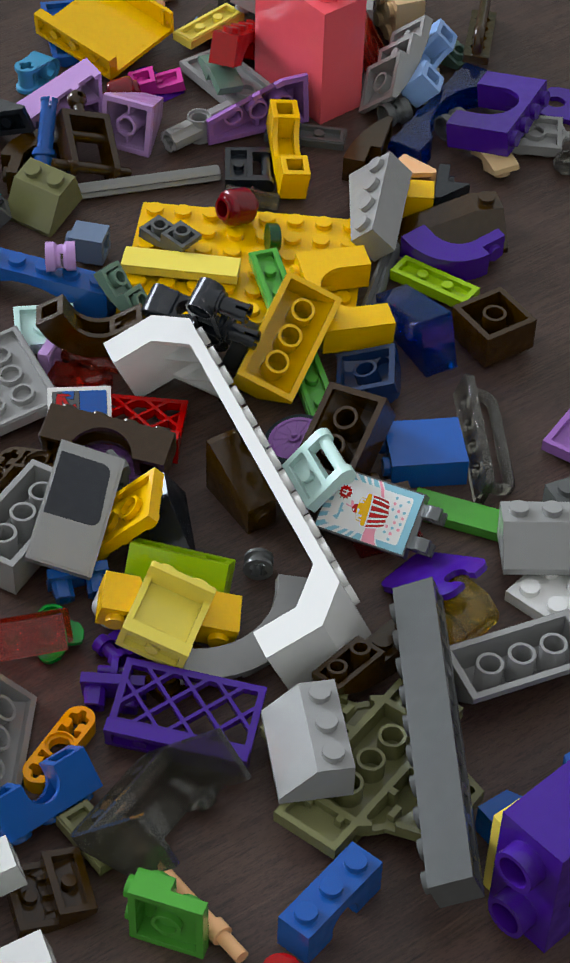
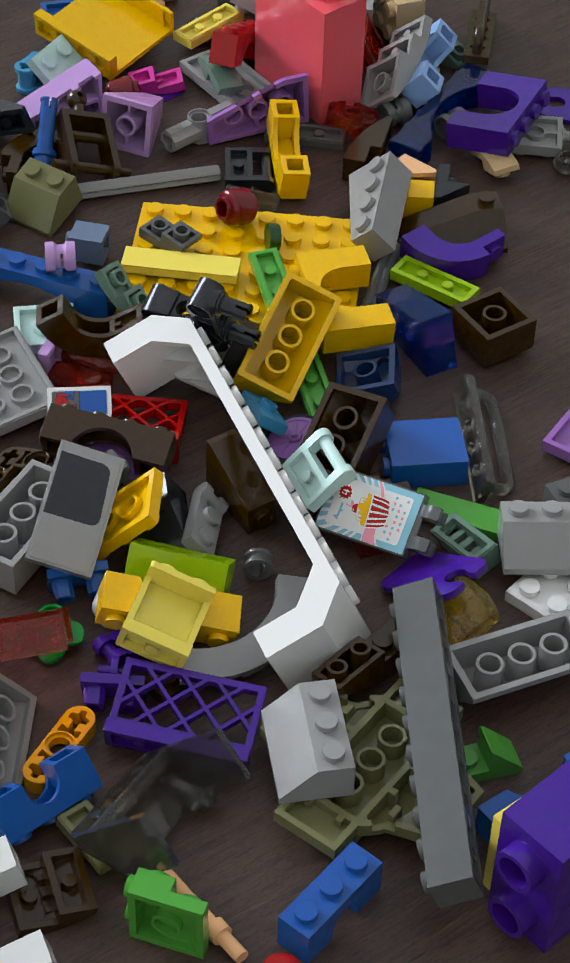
none -> light aqua plate [26,34,83,85]
none -> light grey plate [181,482,229,555]
none -> dark azure plate [241,389,289,436]
none -> clear red plate [325,100,380,137]
none -> sand green slope [430,512,501,579]
none -> bright green slope [464,726,523,782]

